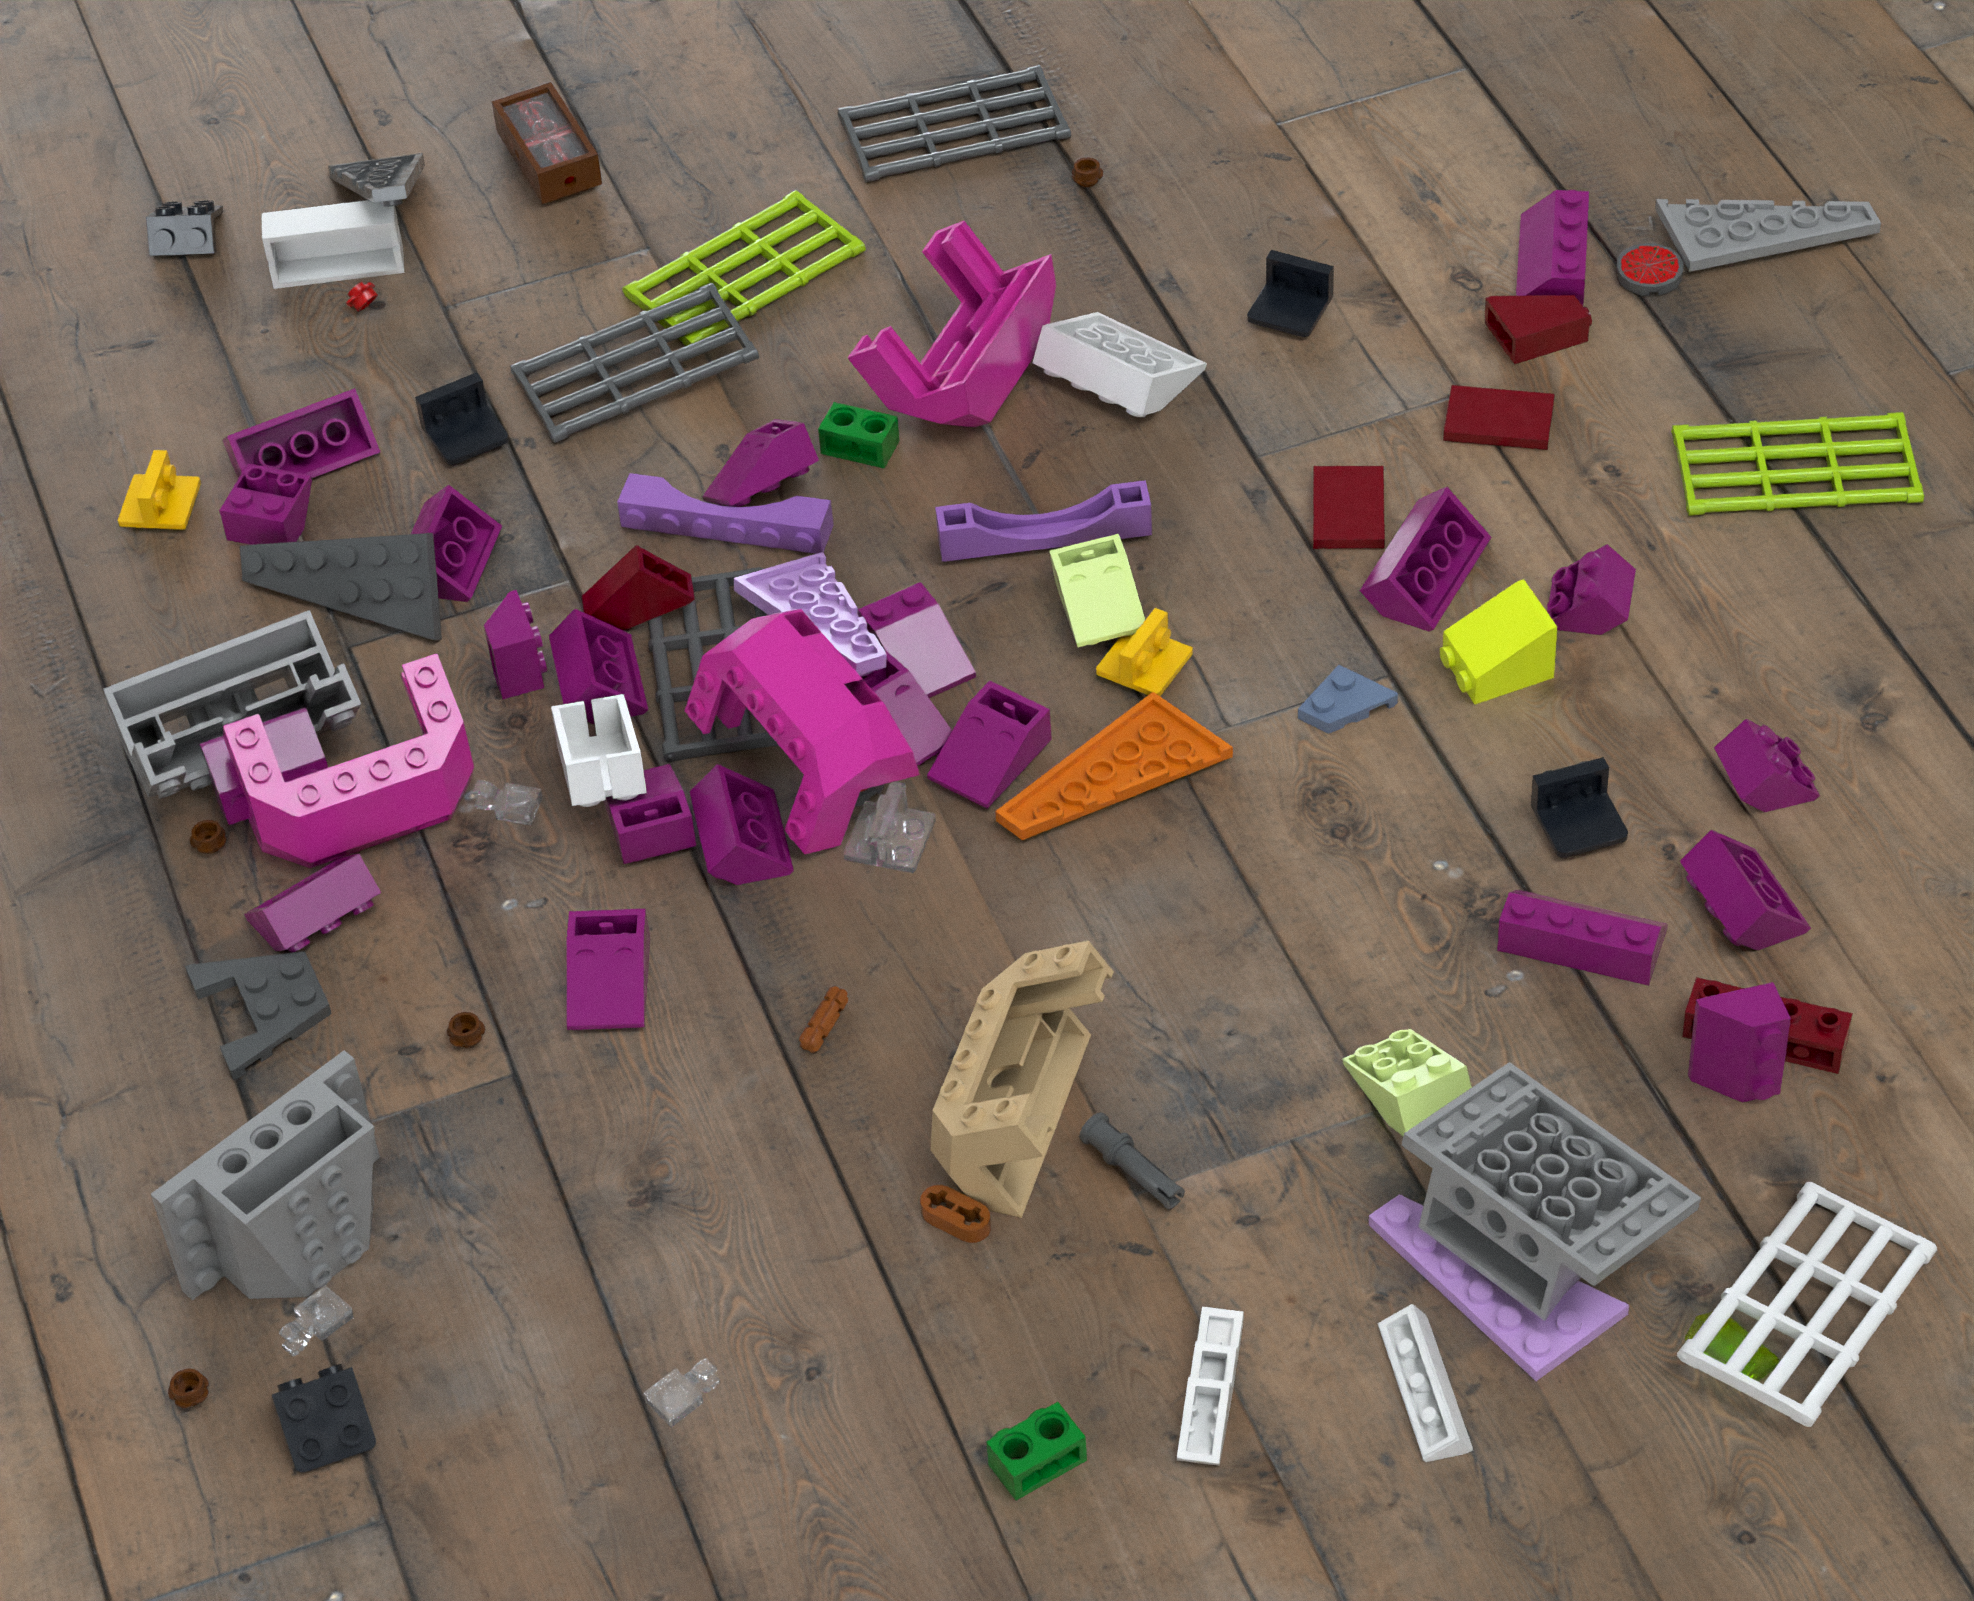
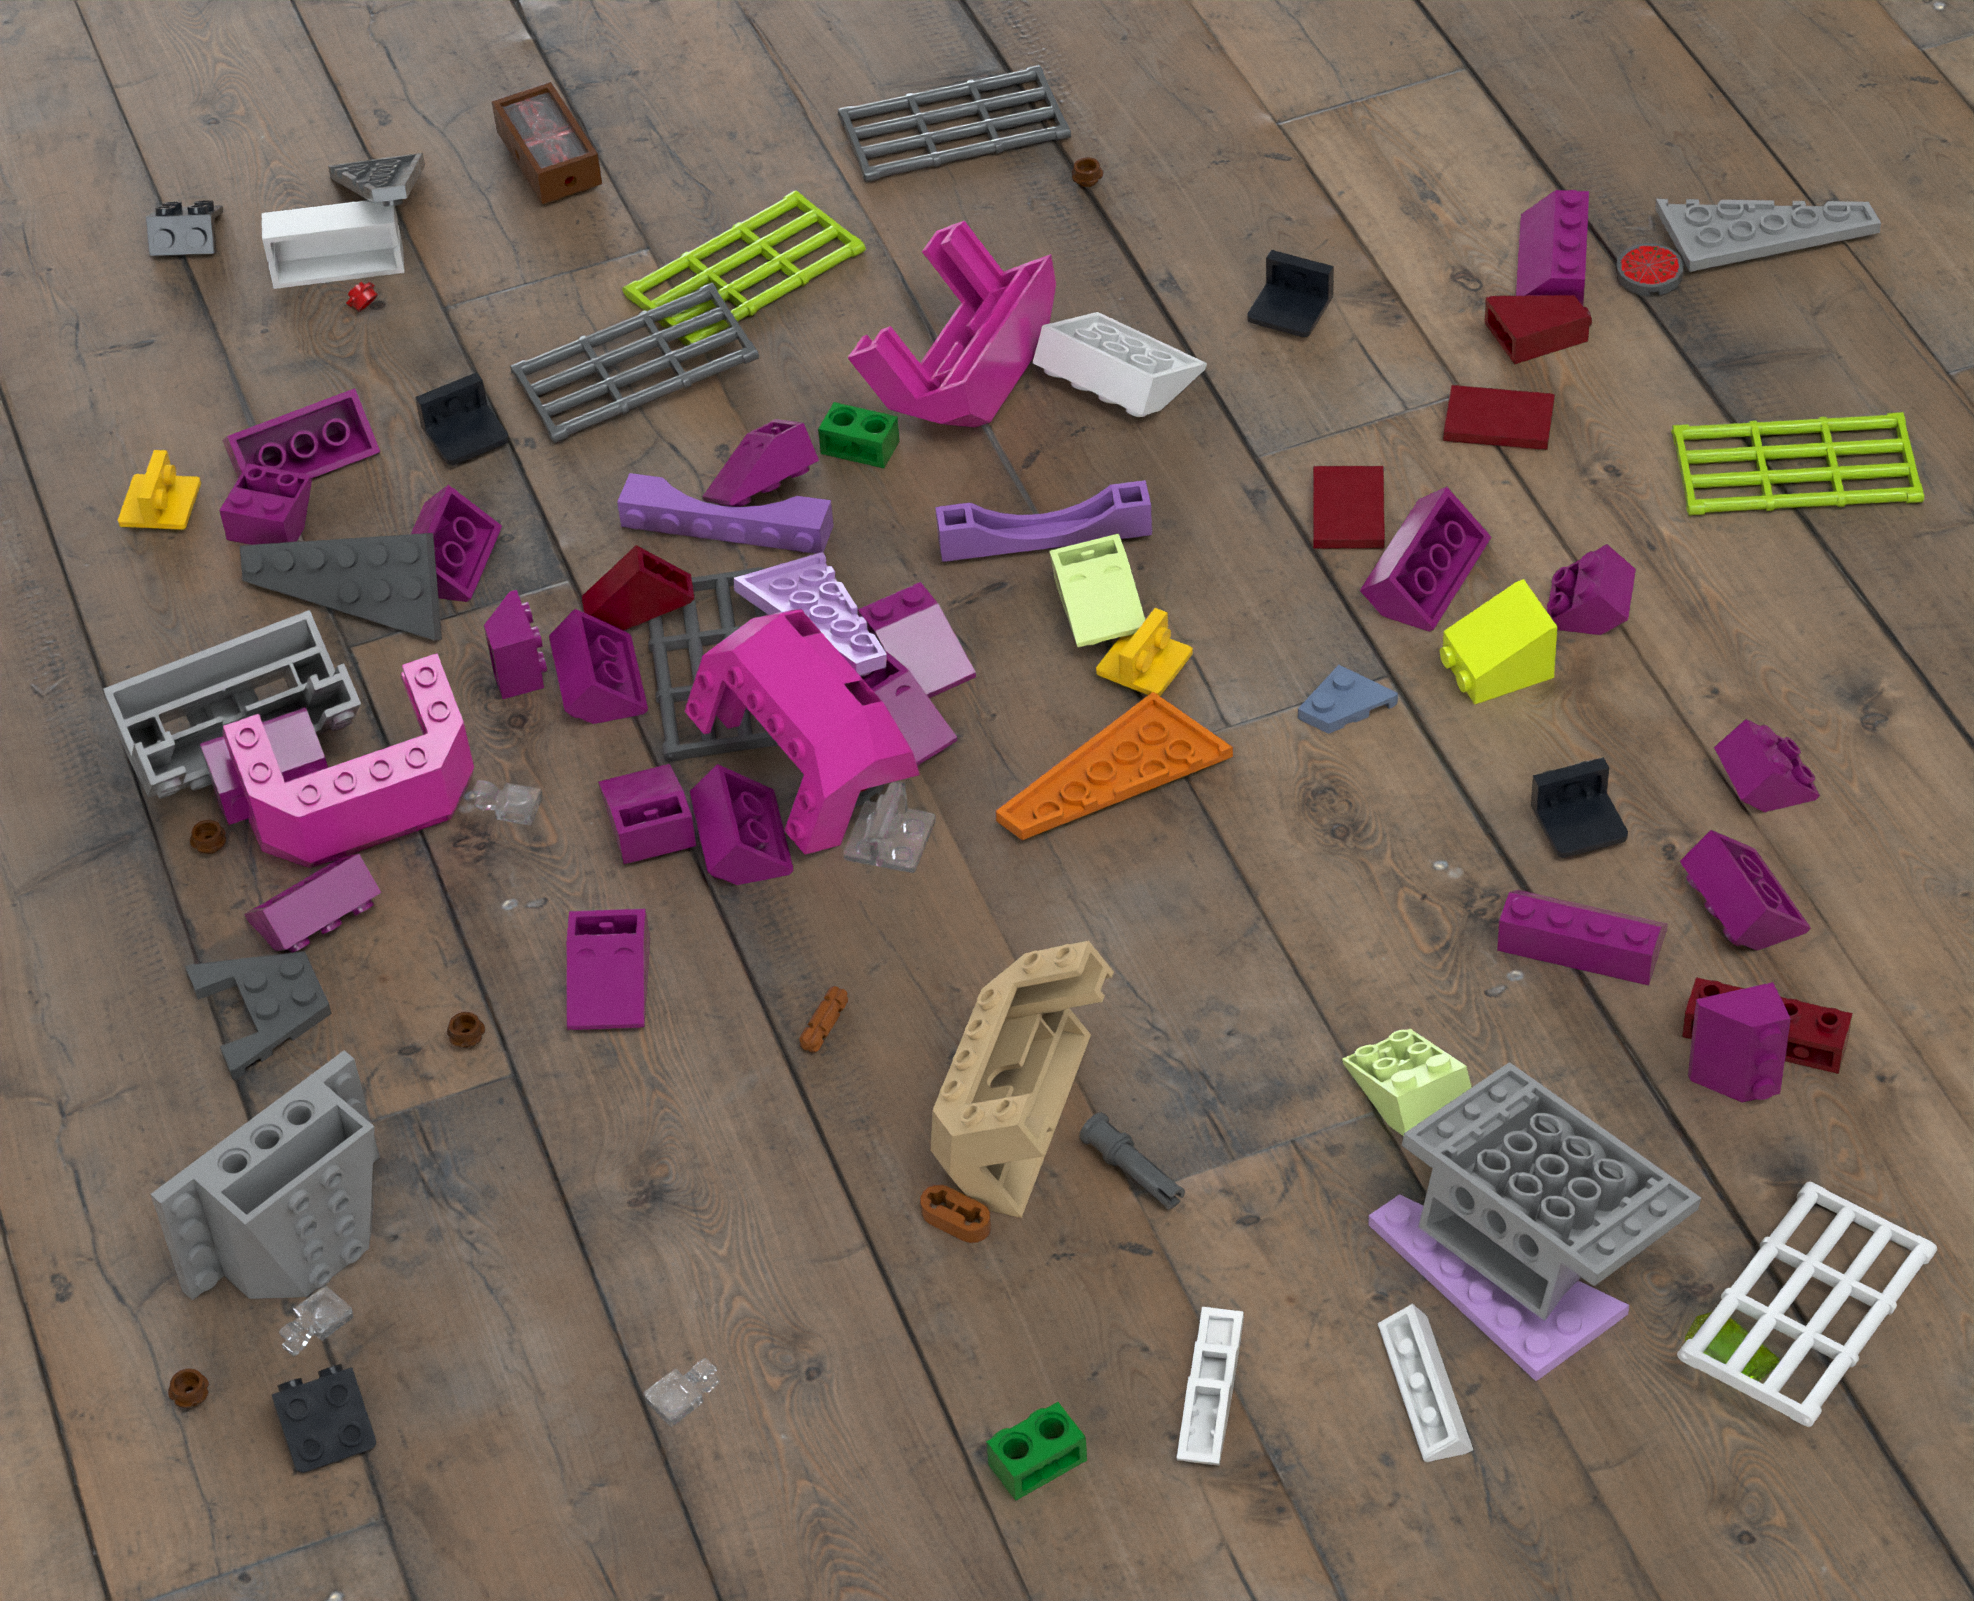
white piece [551,694,647,807] -> none
magenta slope [927,680,1052,809] -> none

